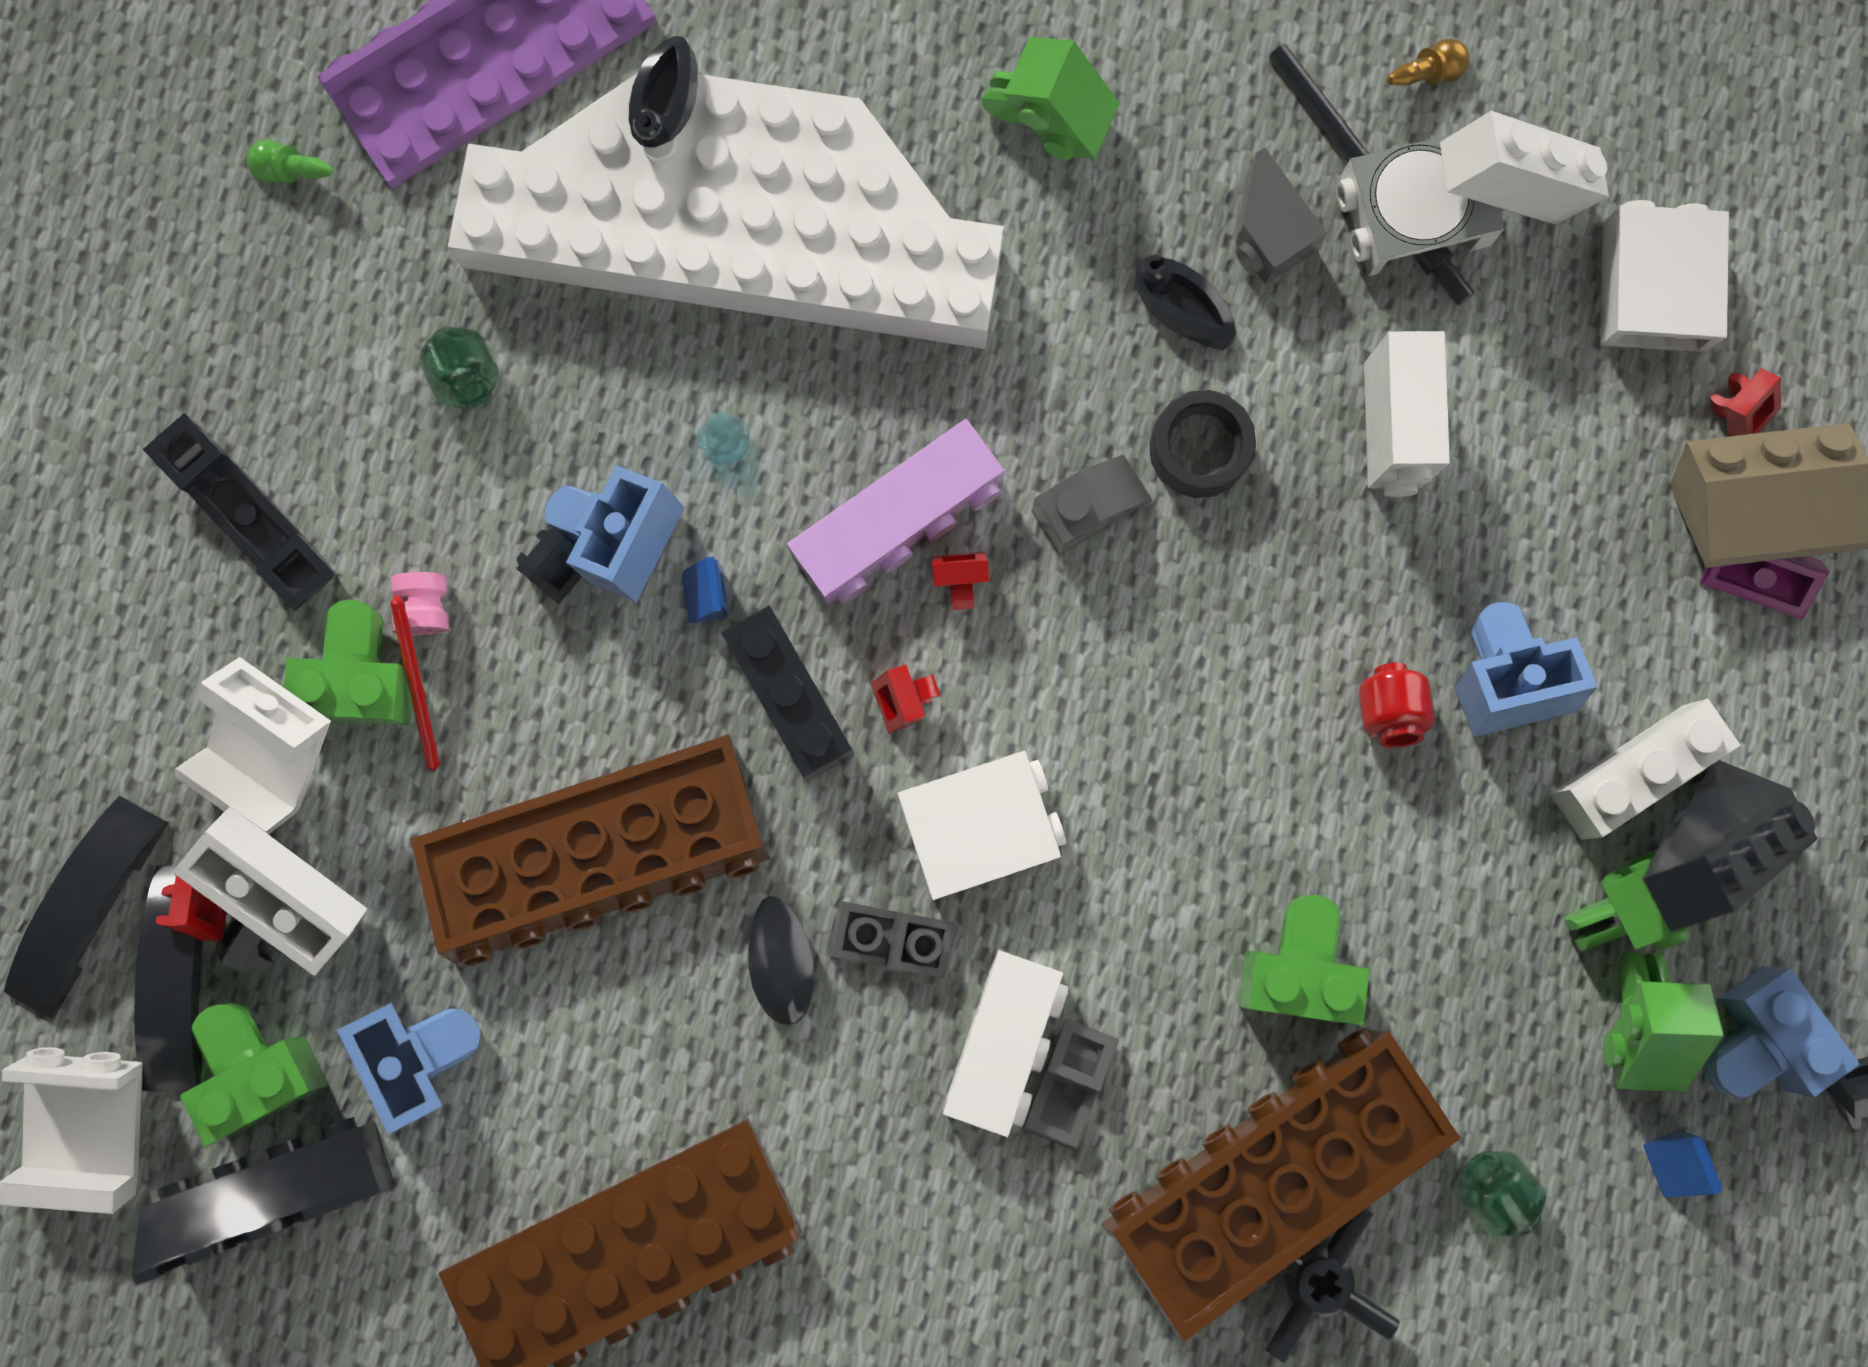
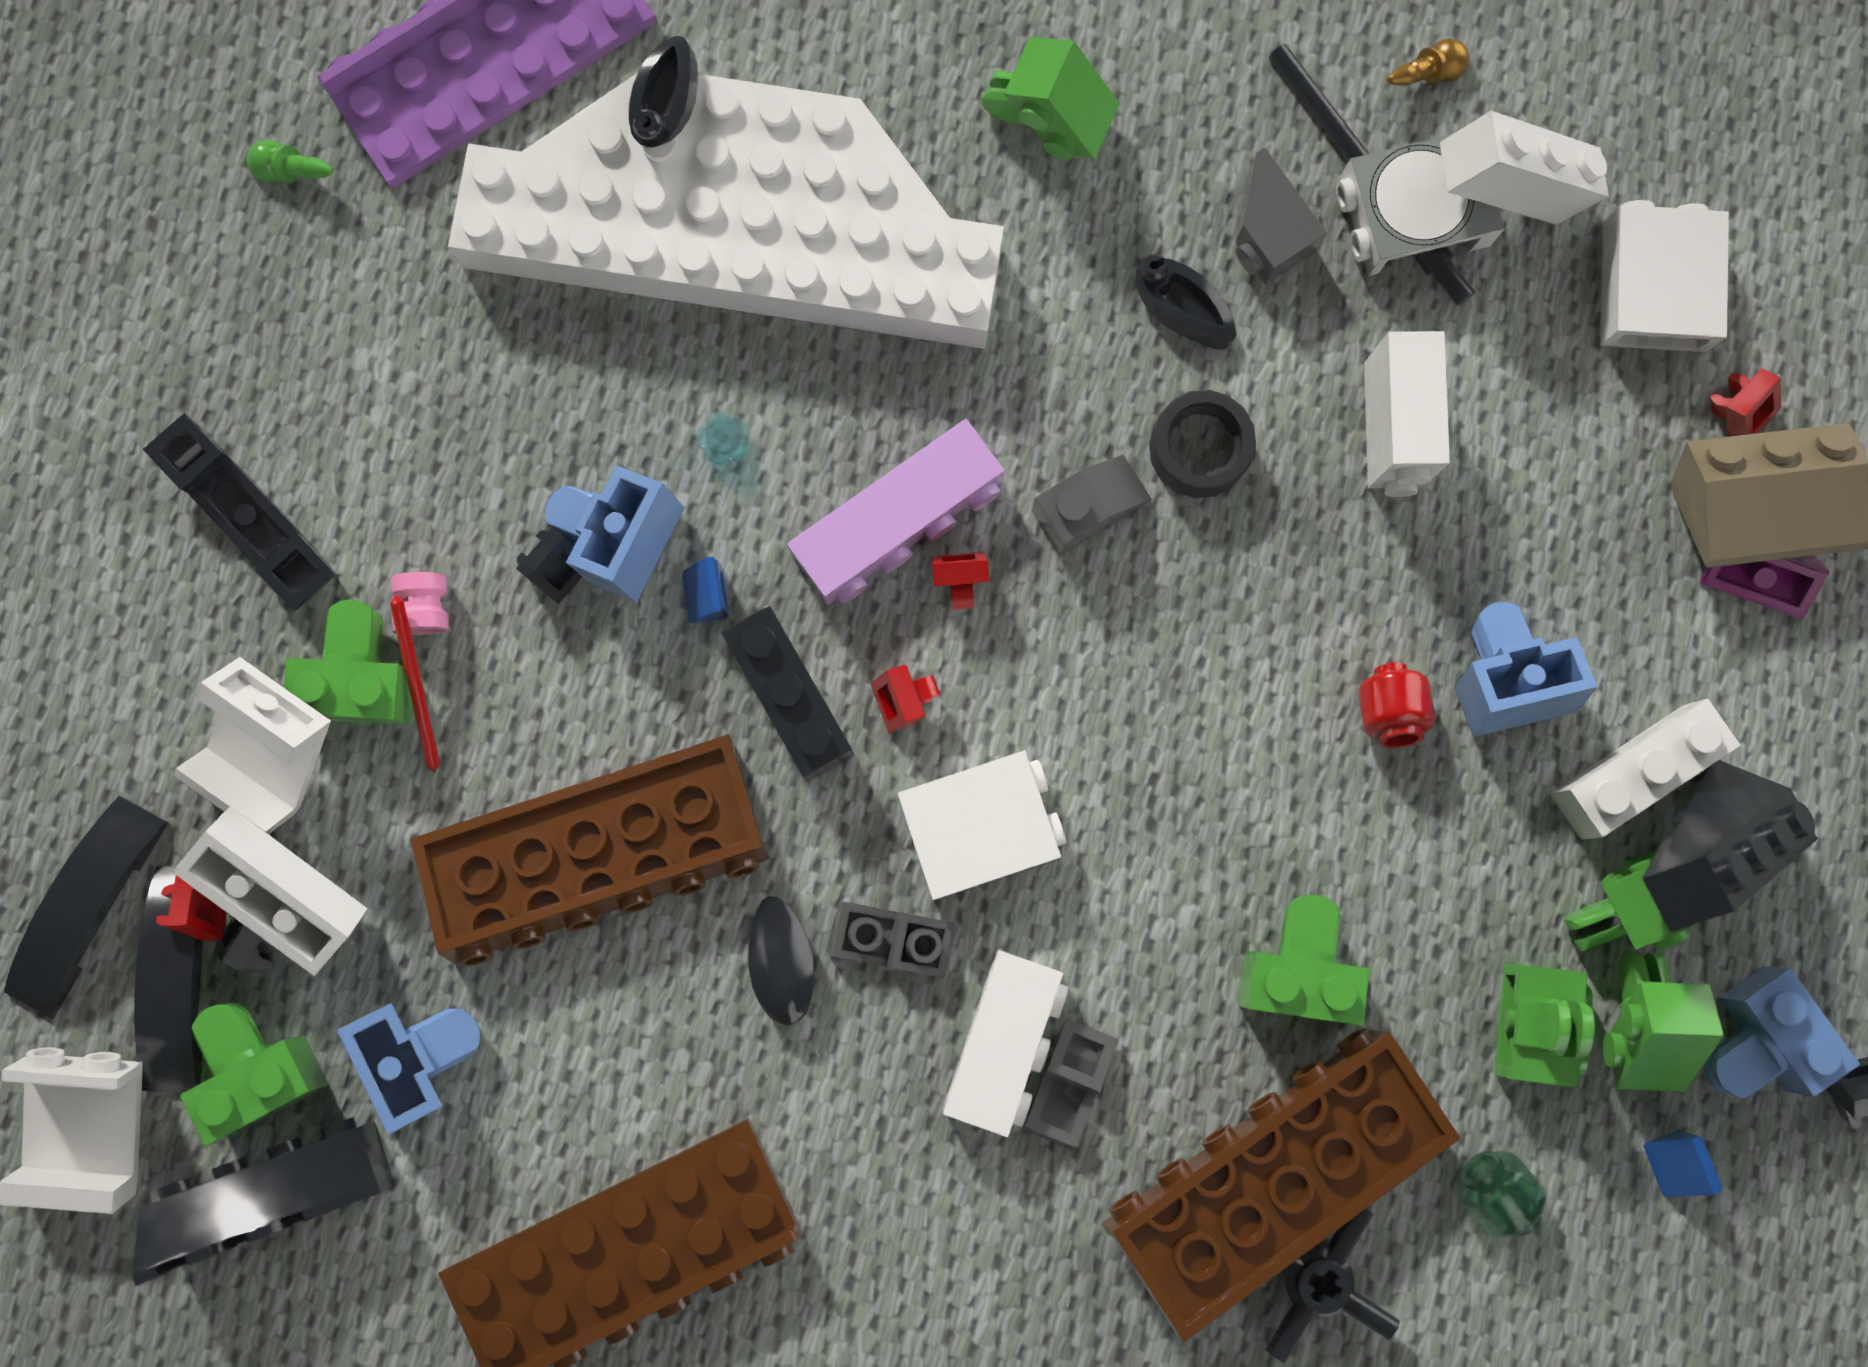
clear green head [418,327,500,409] -> none
none -> bright green brick [1495,963,1595,1088]

